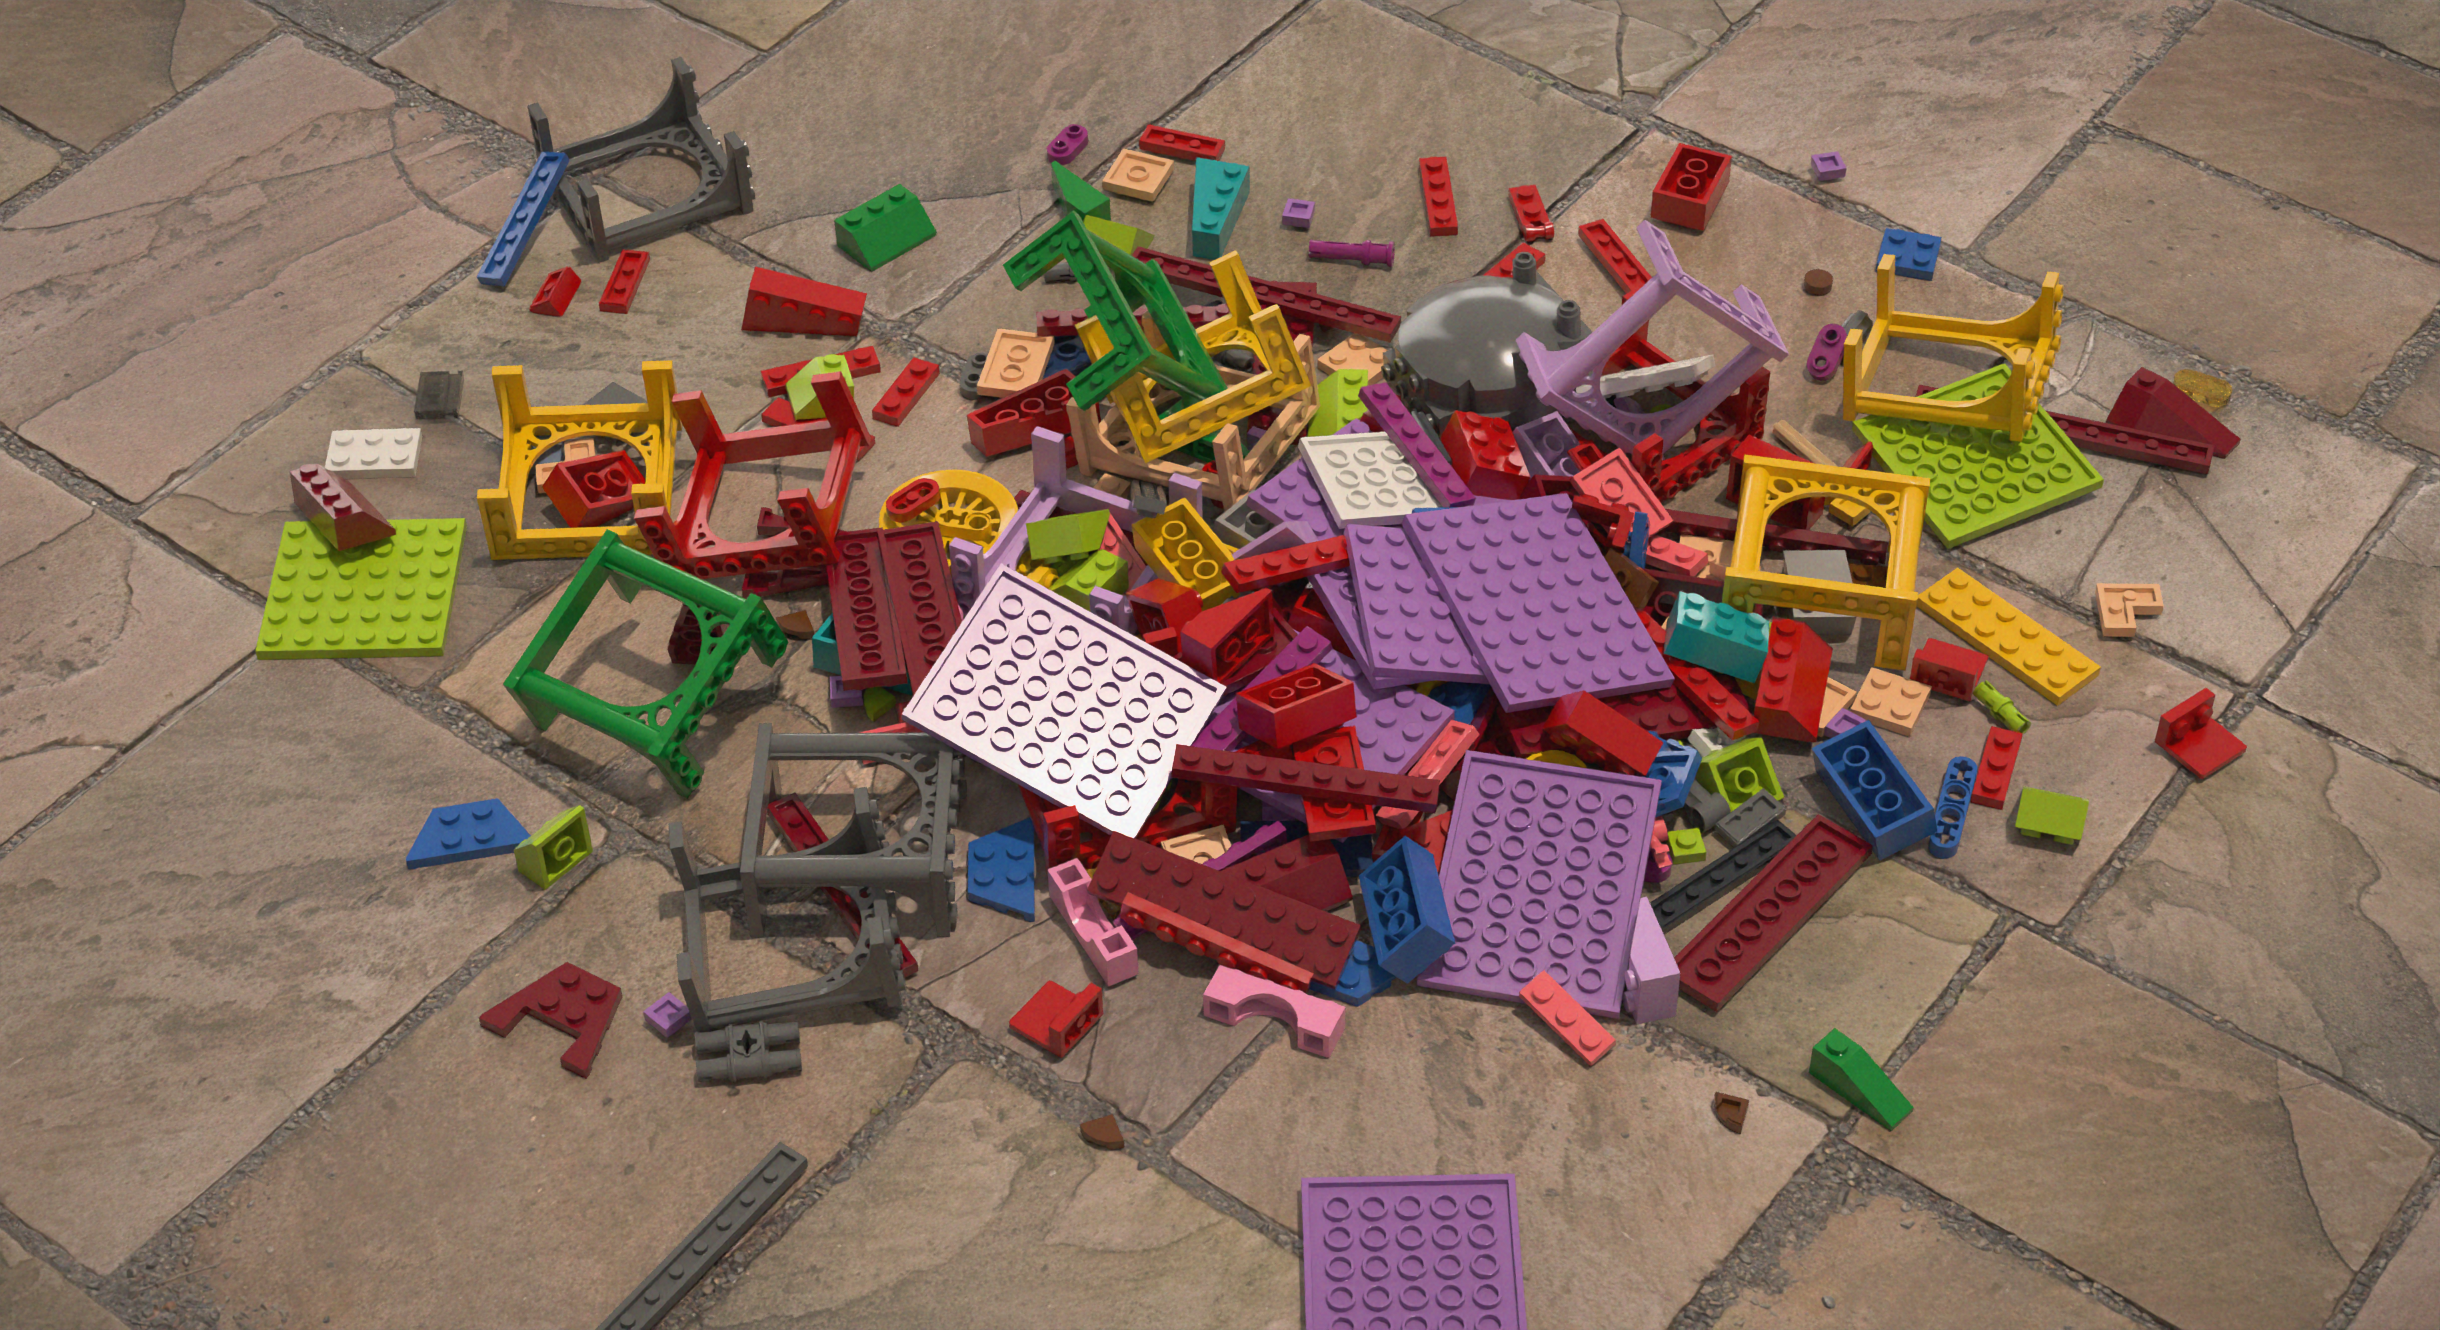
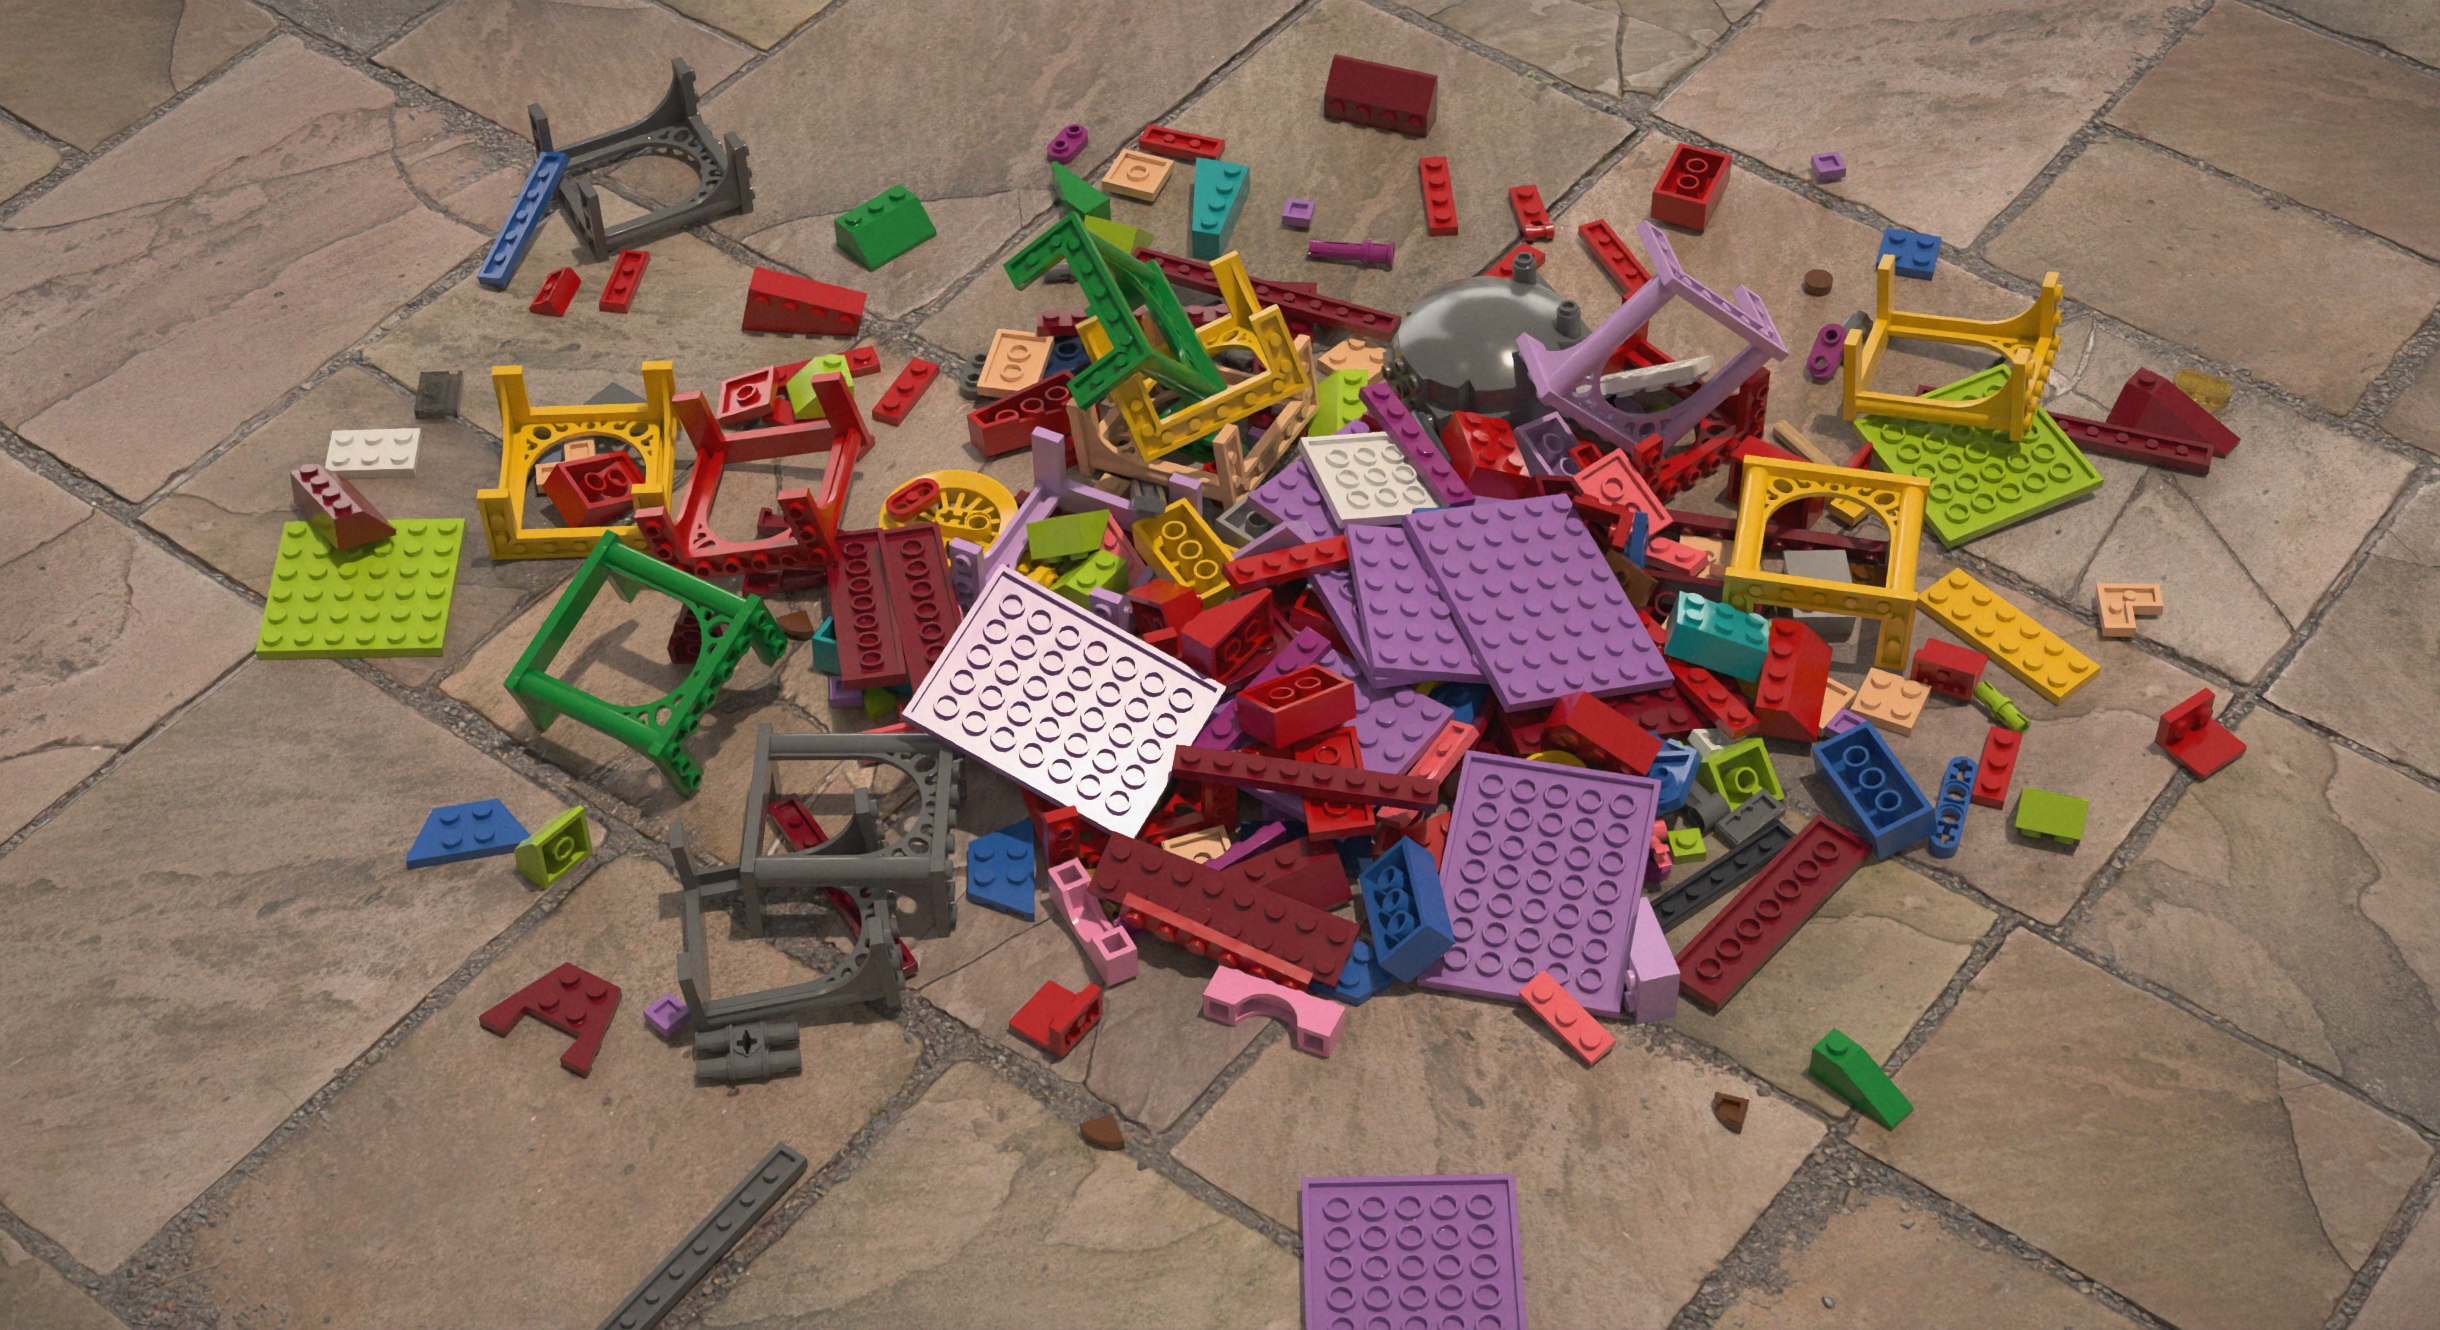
none -> red plate [716,365,779,427]
none -> dark red slope [1324,54,1438,138]

